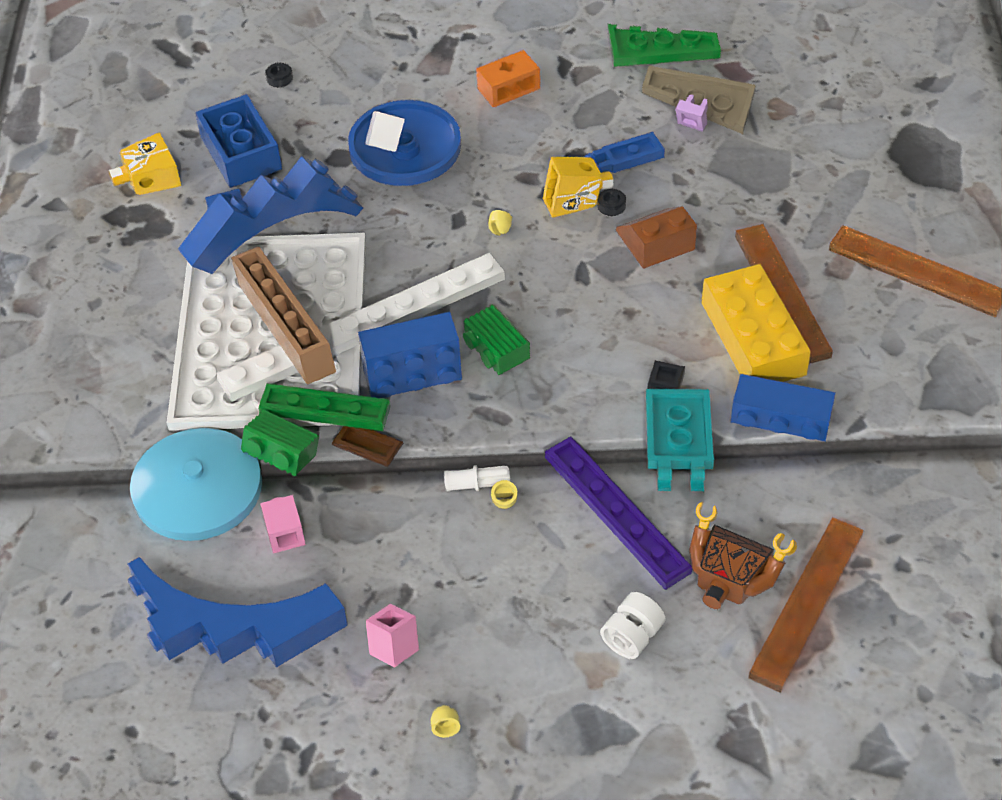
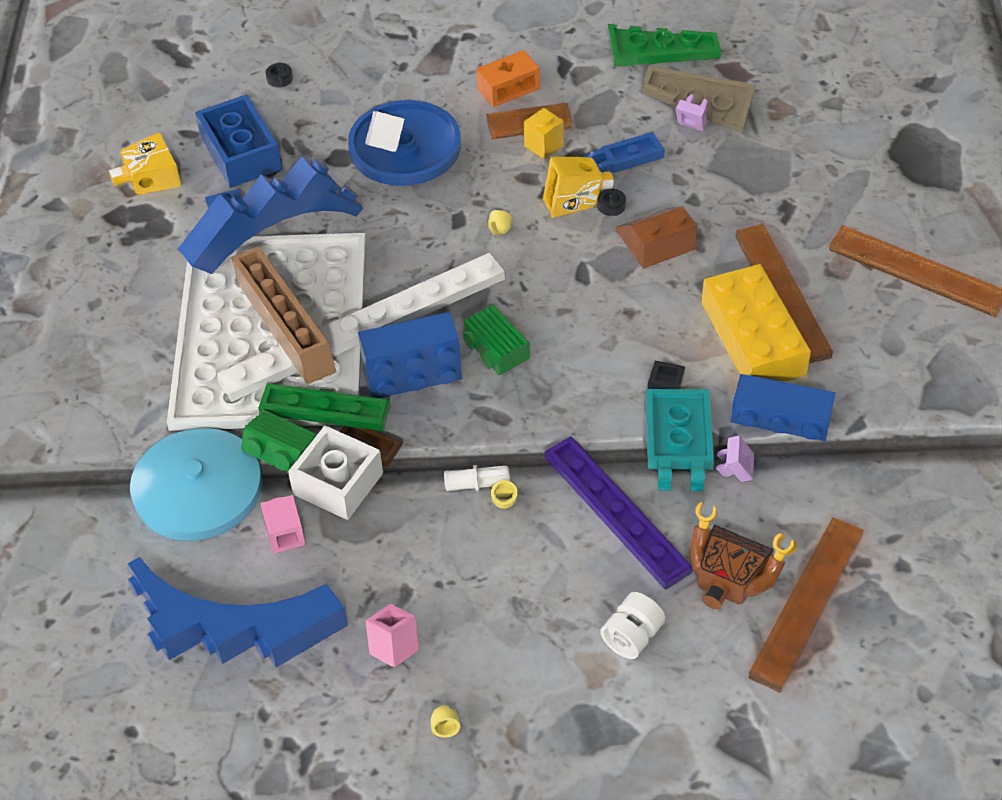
none -> white brick [288,426,383,520]
none -> clear orange tile [486,103,572,140]
none -> yellow brick [524,108,564,160]
none -> lavender tile [716,435,754,483]

